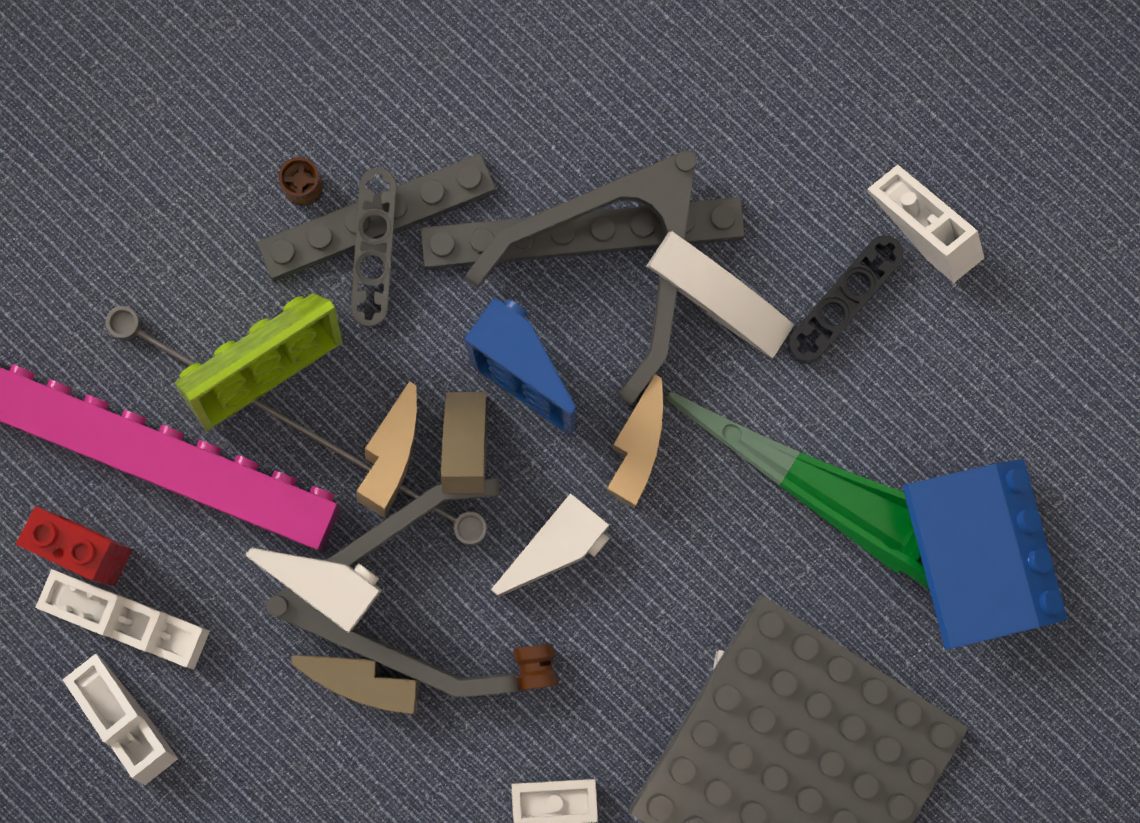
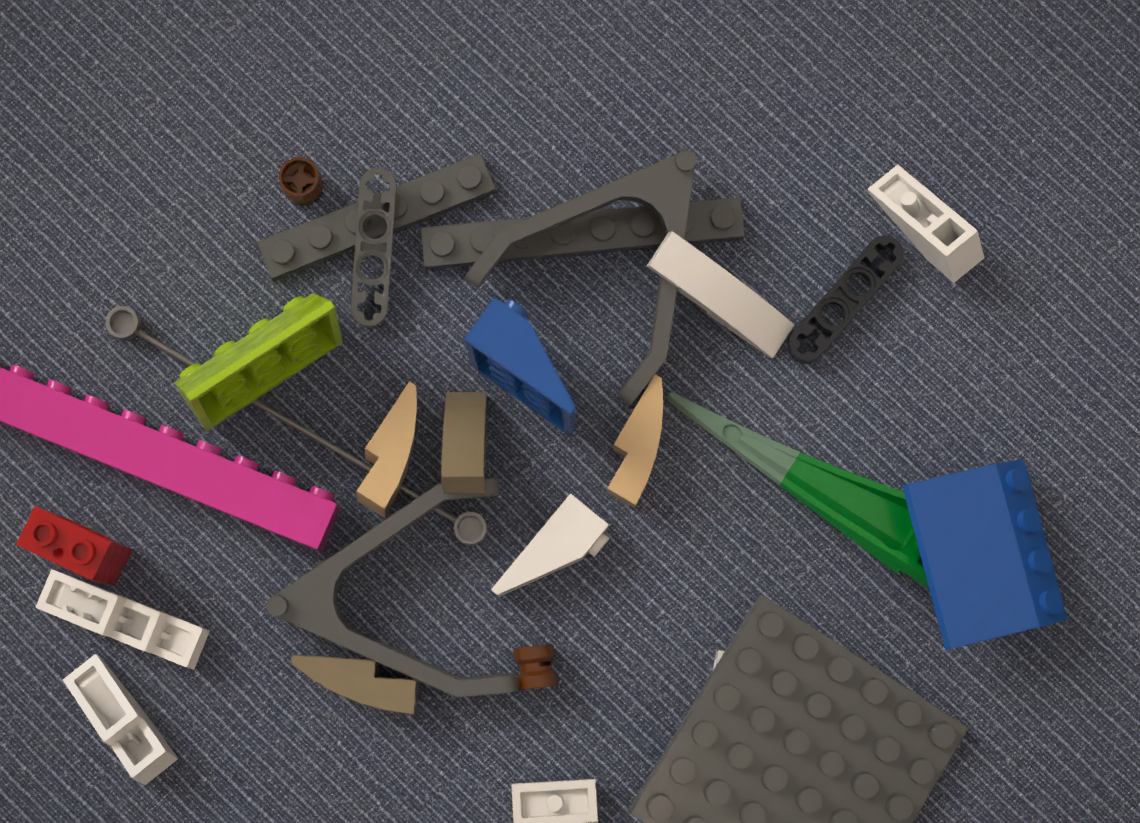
white slope [246,548,382,632] -> none

